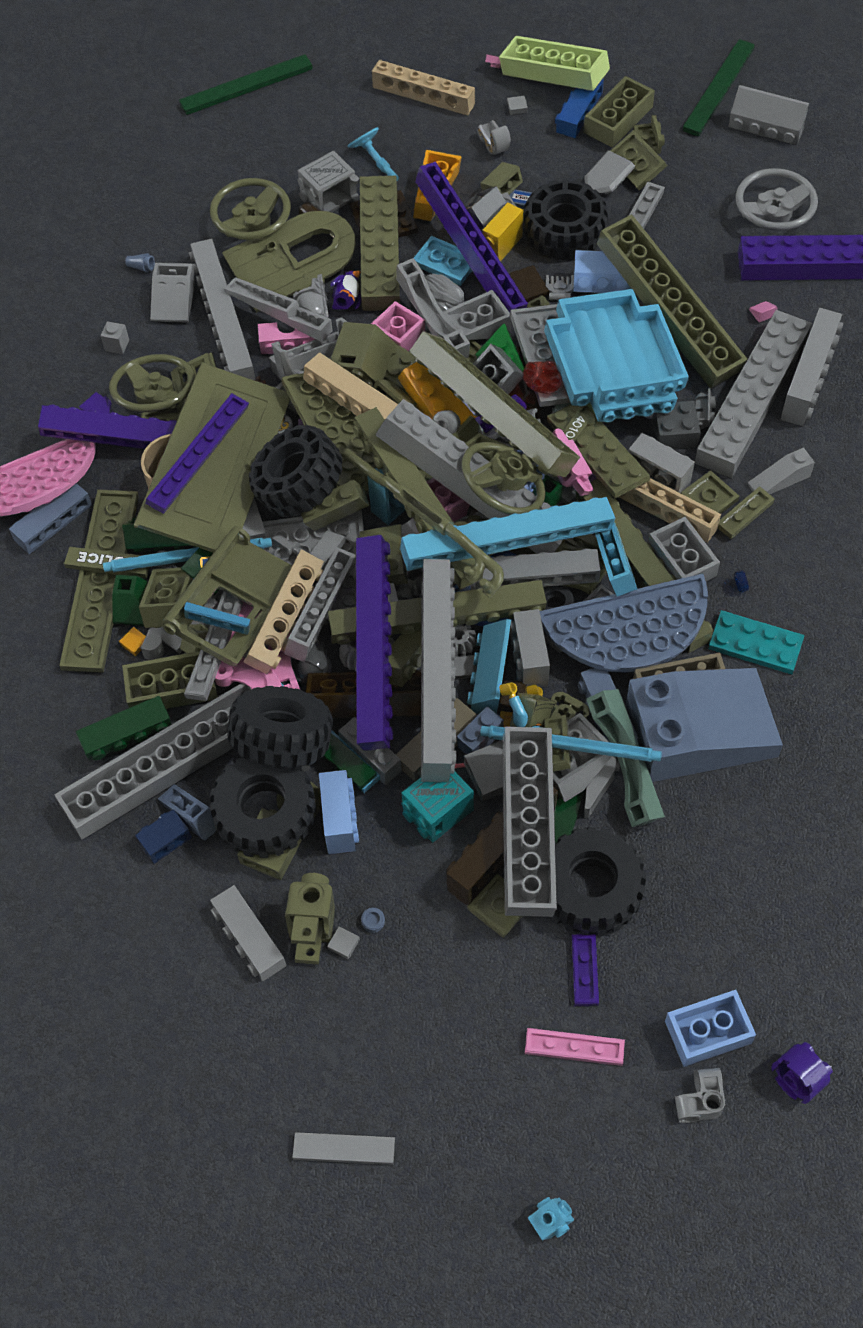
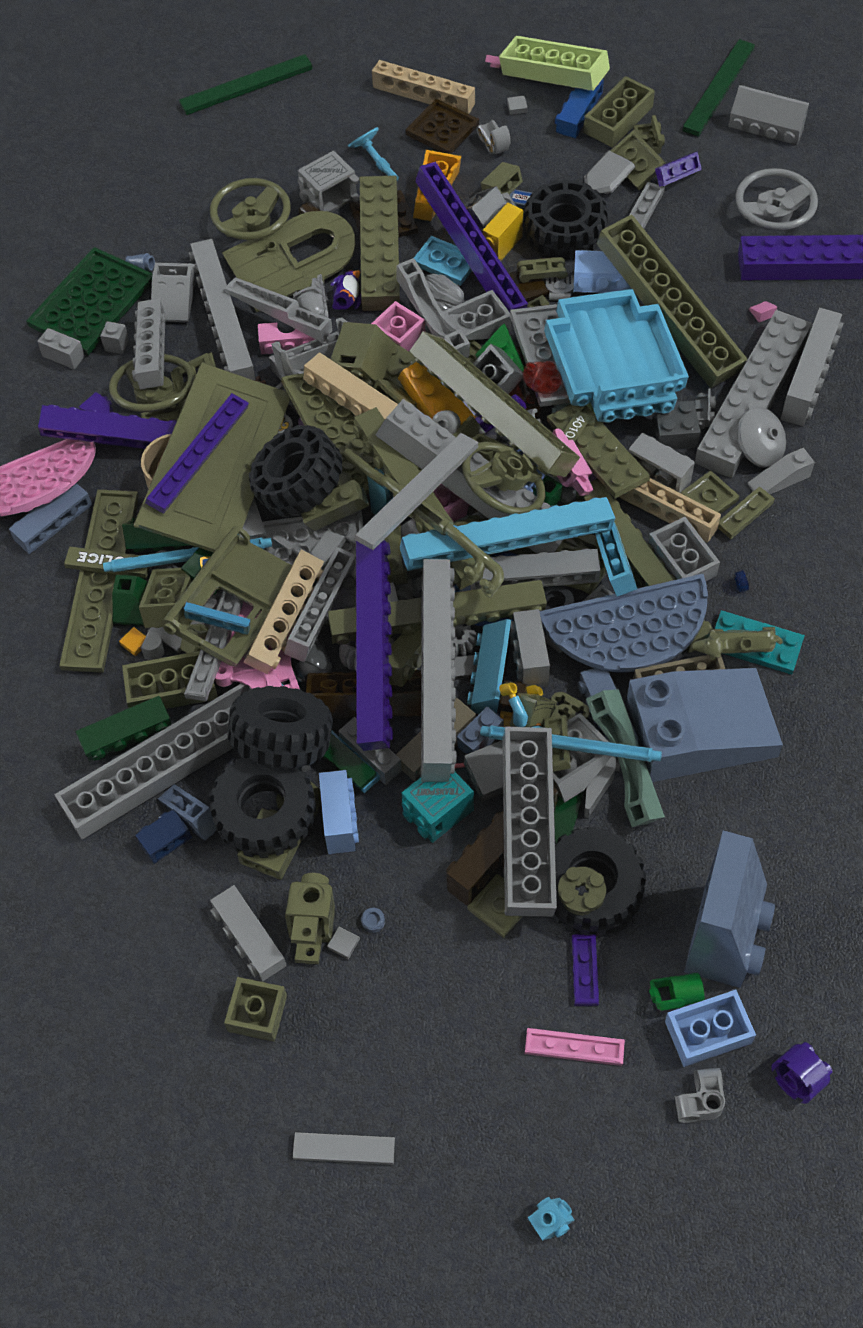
none -> dark green plate [26,247,153,355]
none -> light grey brick [37,328,85,370]
none -> light grey brick [132,298,165,389]
none -> olive brick [224,977,287,1042]
none -> light grey tile [355,433,478,550]
none -> dark brown plate [405,99,479,154]
none -> olive plate [516,257,568,283]
none -> olive plate [558,867,606,915]
none -> green piece [649,972,705,1010]
none -> dark purple tile [655,152,702,187]
none -> sand blue slope [684,831,775,988]
none -> olive animal [692,627,783,660]
none -> light grey dish [738,407,786,468]

